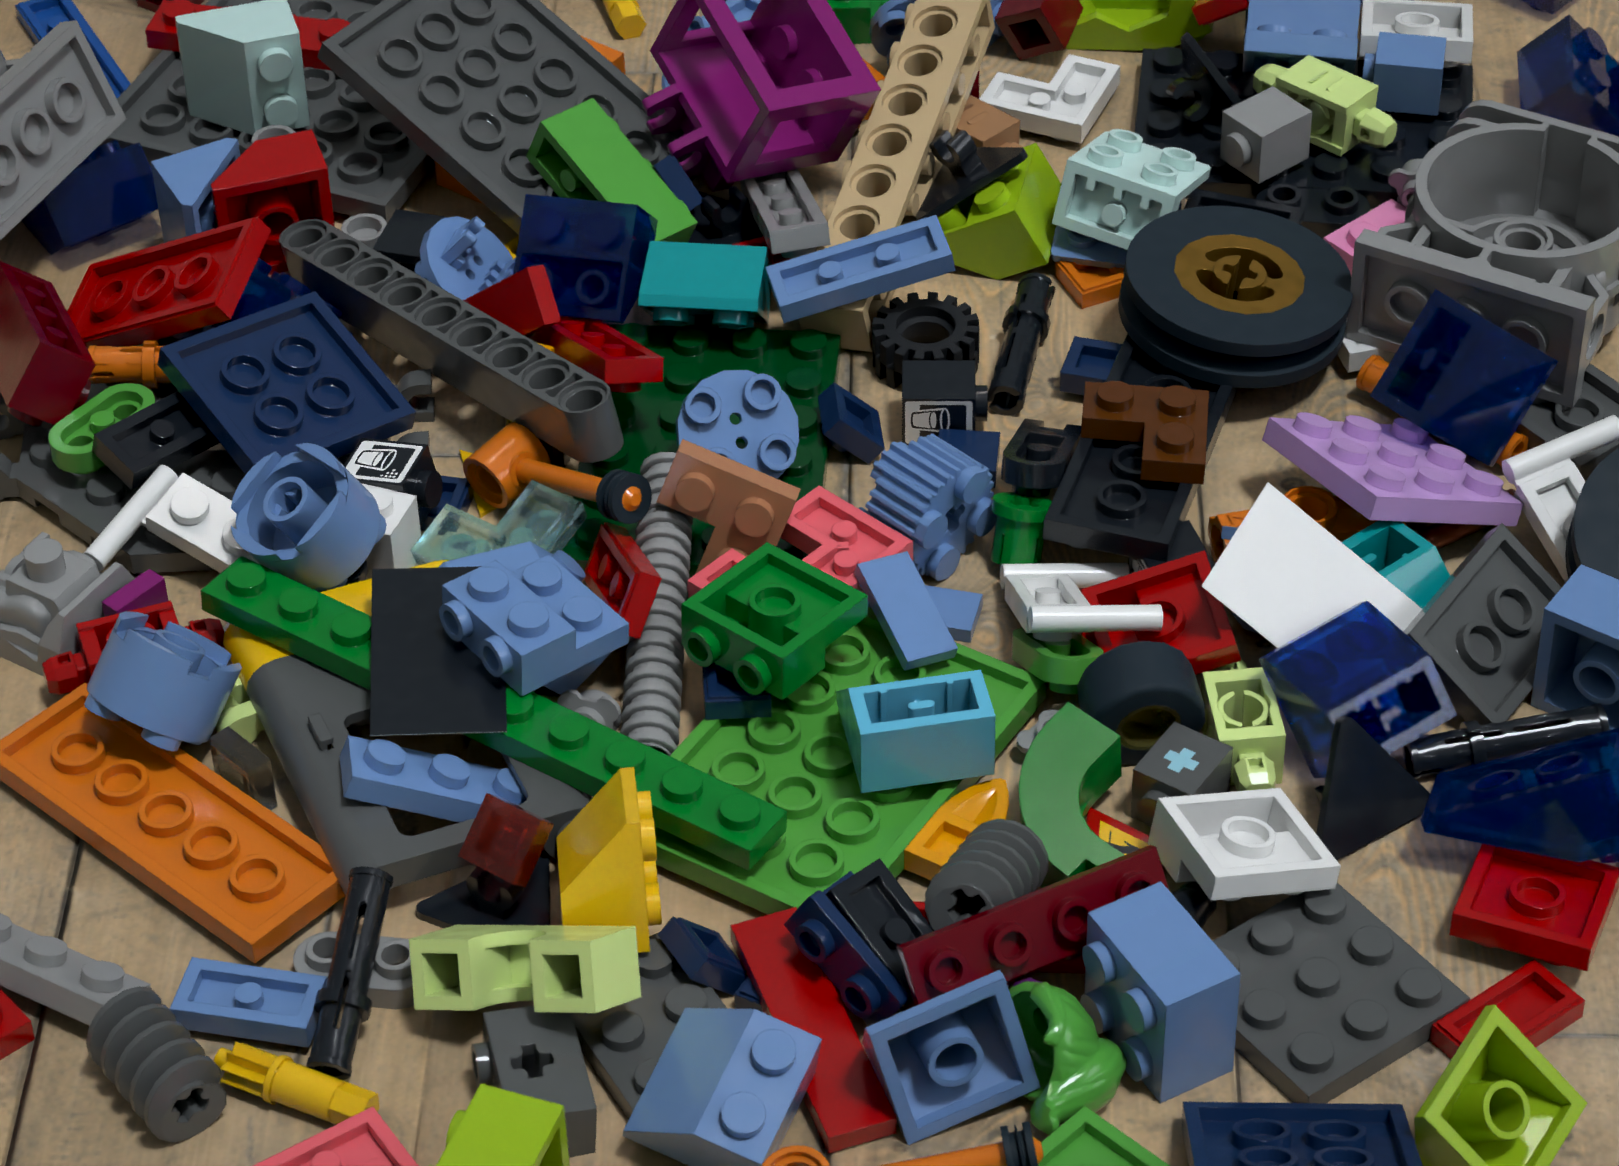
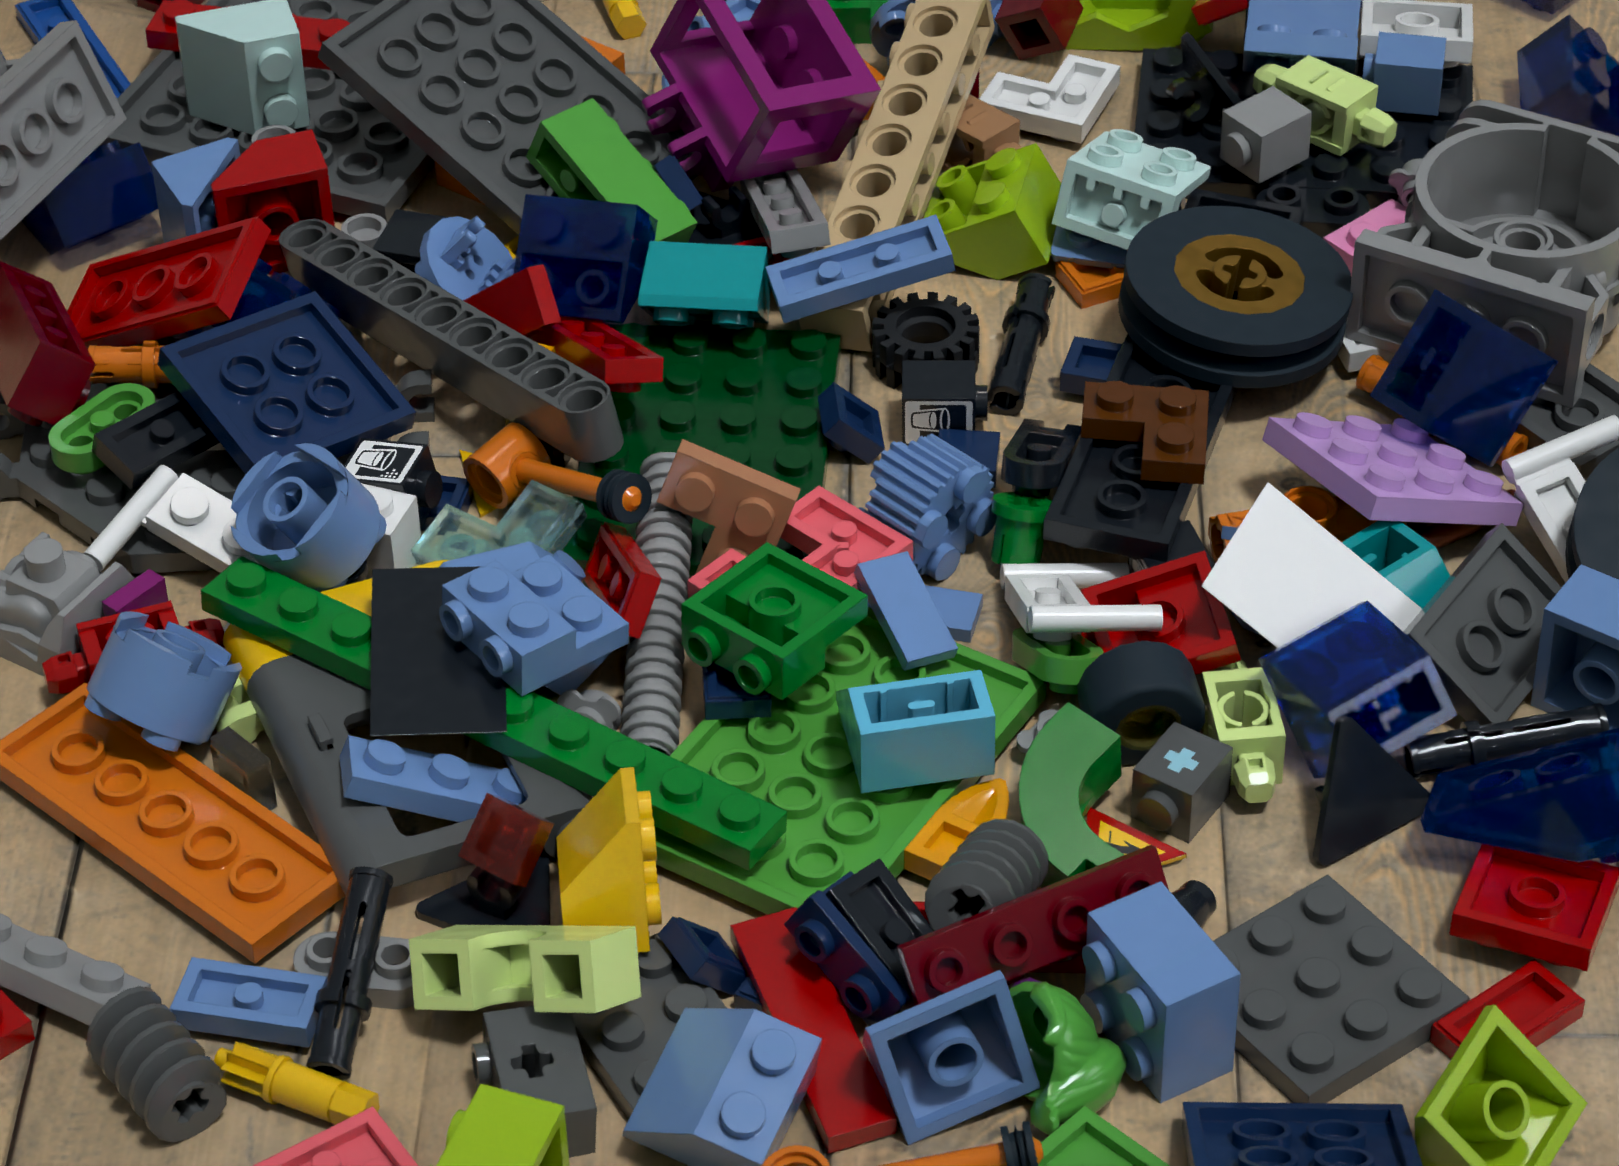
medium blue plate [676,370,799,479] -> none
black piece [915,130,1028,220] -> none
white plate [1148,788,1341,901] -> none

